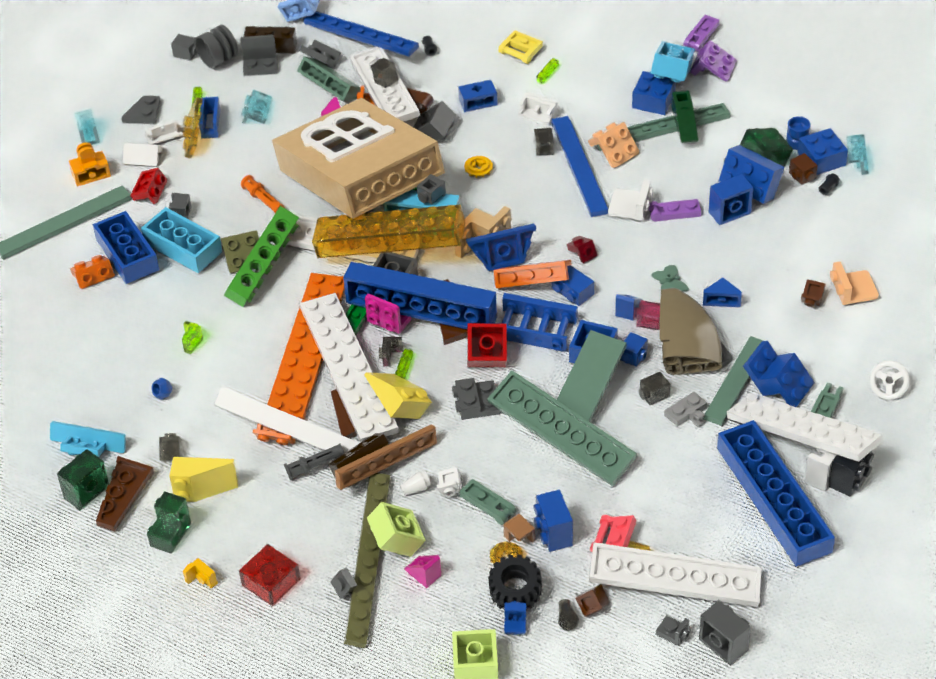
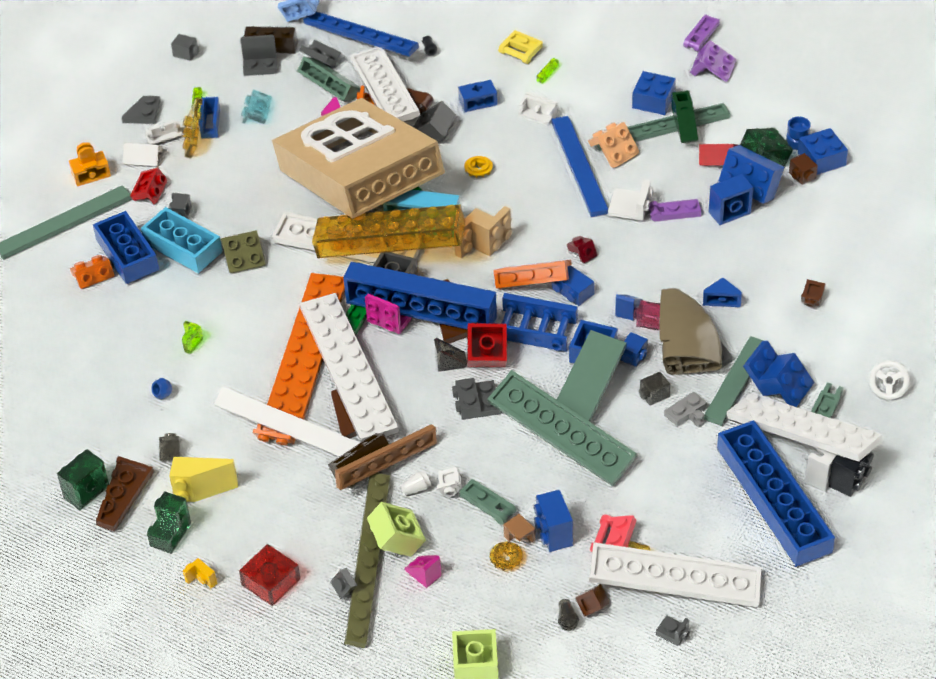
medium azure bracket [50,421,126,458] -> none
clear light blue slope [74,109,100,145] -> none
dark grey wheel [195,24,238,68] -> none
bright green brick [224,206,299,307] -> none
orange pin [240,175,285,213] -> none
dark grey pin [283,443,344,481] -> none
light yellow slope [364,372,432,419] -> none
clear smoke brick [371,58,398,88] -> none
clear smoke bracket [379,336,403,367] -> none
clear neon green axle [395,349,413,379] -> none
dark grey brick [417,174,446,204] -> none
blue wing [466,223,536,271] -> none
black tyre [488,554,542,611] -> none
blue bracket [504,601,526,635] -> none
clear smoke brick [534,128,554,156] -> none
medium azure brick [651,41,695,83] -> none
sand green piece [651,265,689,291] -> none
dark grey brick [699,600,751,666] -> none
black pin [818,173,840,196] -> none
light nougat bracket [830,261,879,305] -> none
clear light blue bracket [846,134,869,175] -> none
none -> clear smoke slope [434,337,467,372]
none -> panel [699,144,738,166]

